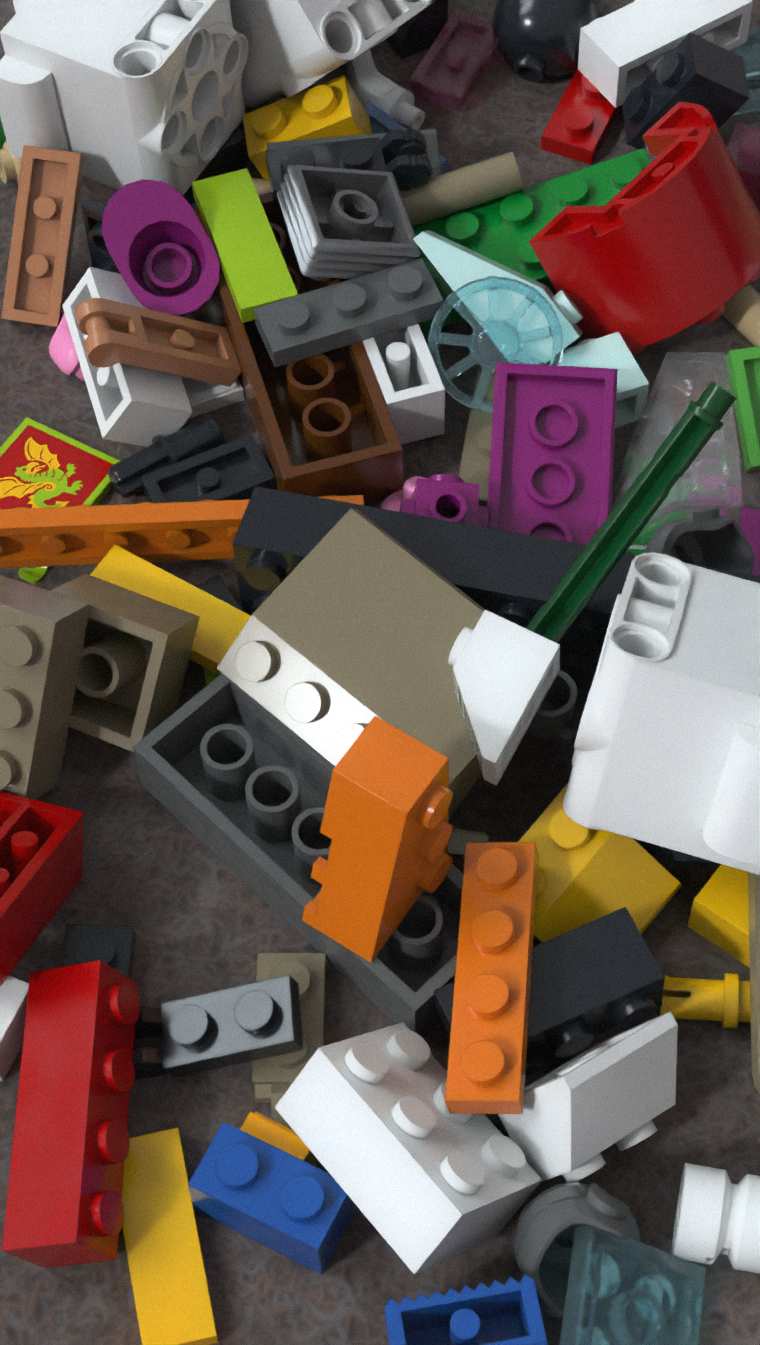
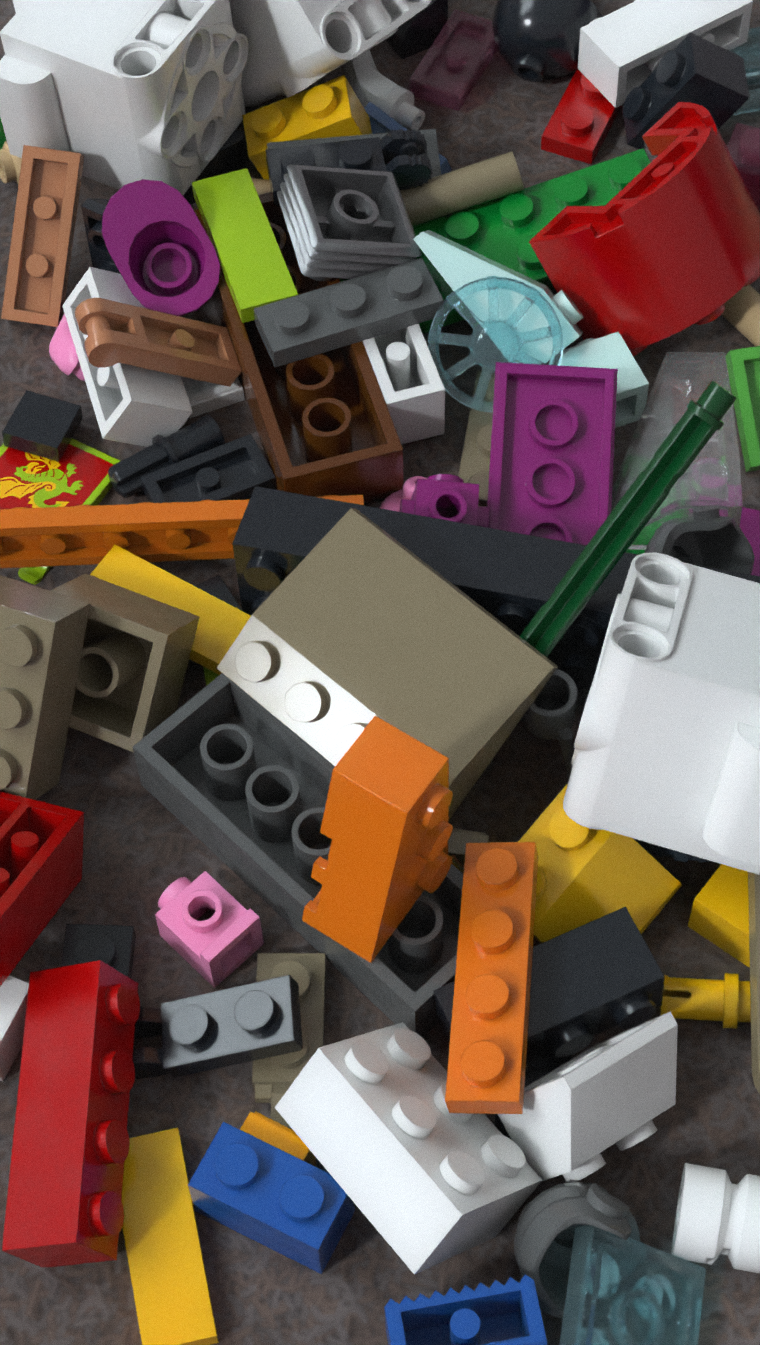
white slope [448,610,560,786] -> none
none -> black tile [2,390,83,462]
none -> bright pink brick [155,871,264,988]

